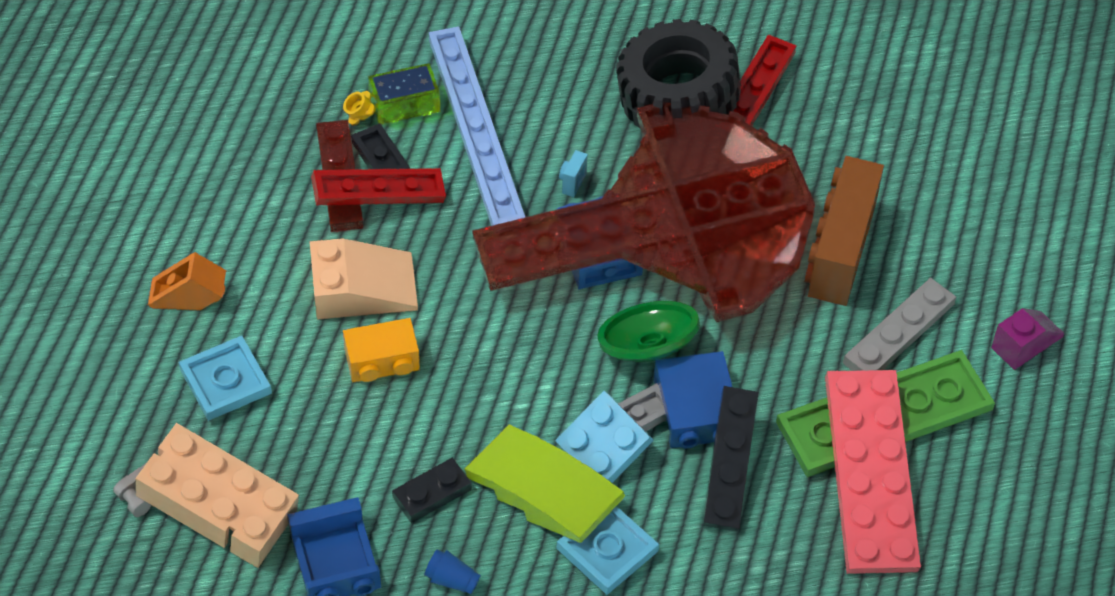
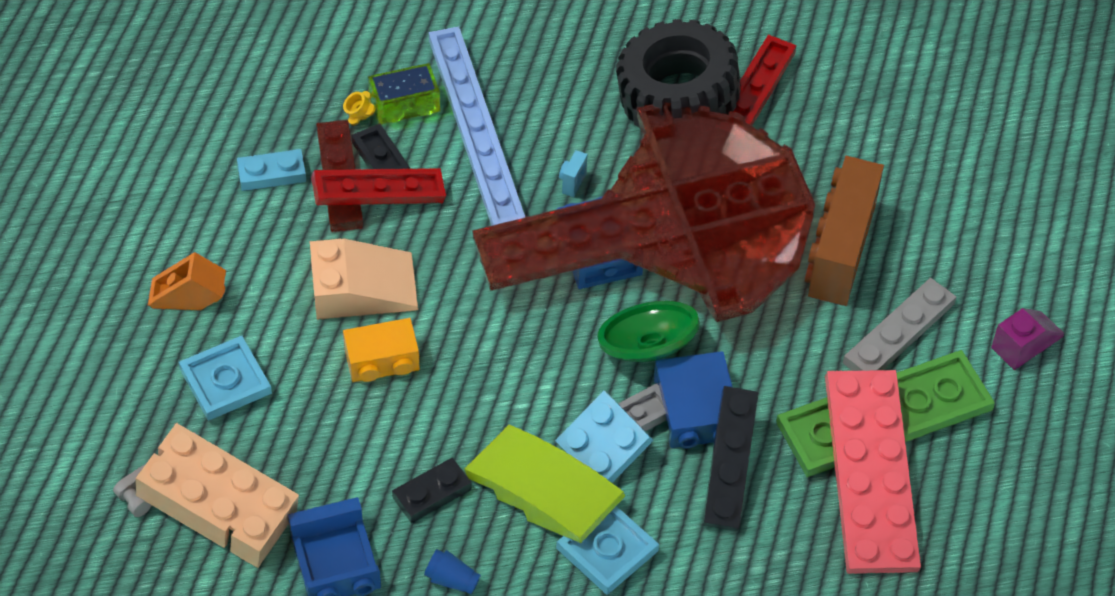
none -> medium azure plate [237,149,306,191]

